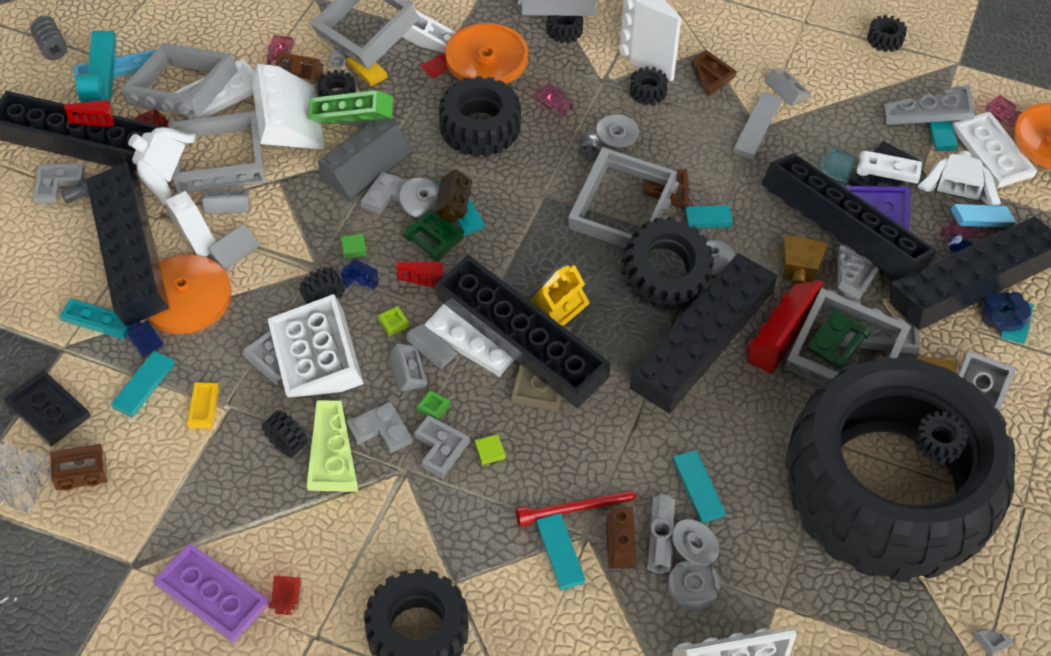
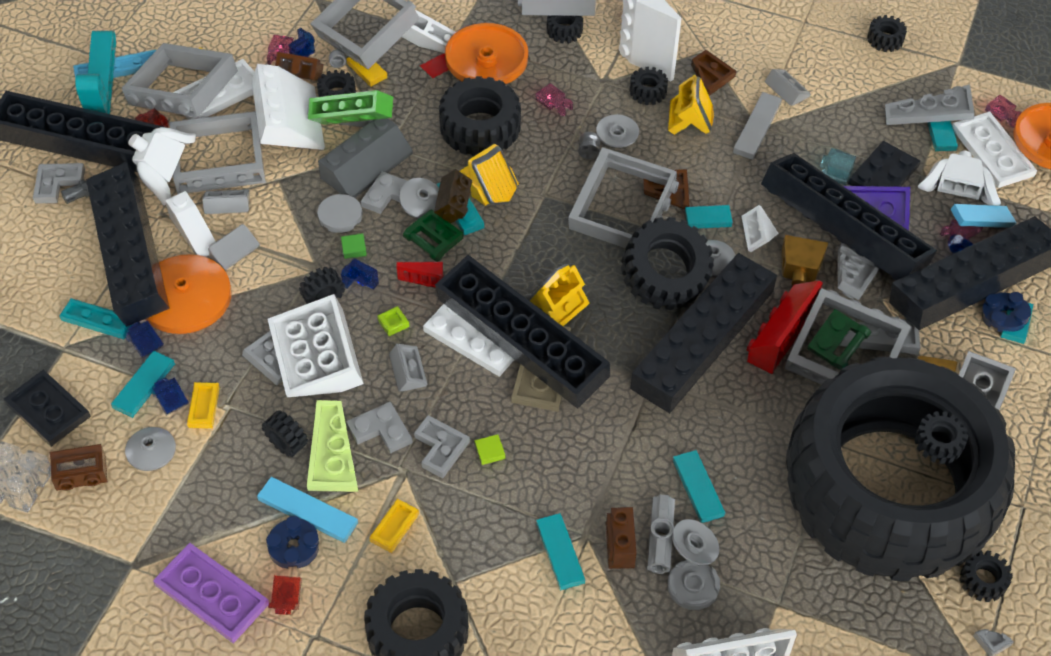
dark grey piece [30,15,67,60] -> none
red slope [64,100,114,126] -> none
light grey slope [406,324,458,370] -> none
bright green tile [416,390,450,420] -> none
red piece [516,491,636,528] -> none
white plate [857,151,922,184] -> none
none -> light grey dish [125,427,176,471]
none -> clear blue bracket [151,377,189,416]
none -> medium azure tile [257,477,358,543]
none -> dark blue plate [266,516,319,569]
none -> clear blue bracket [288,27,315,57]
none -> light grey tile [317,194,363,233]
none -> yellow tile [369,498,419,553]
none -> yellow piece [460,144,519,206]
none -> yellow piece [668,75,714,135]
none -> white slope [741,205,779,252]
none -> black tyre [960,550,1013,602]

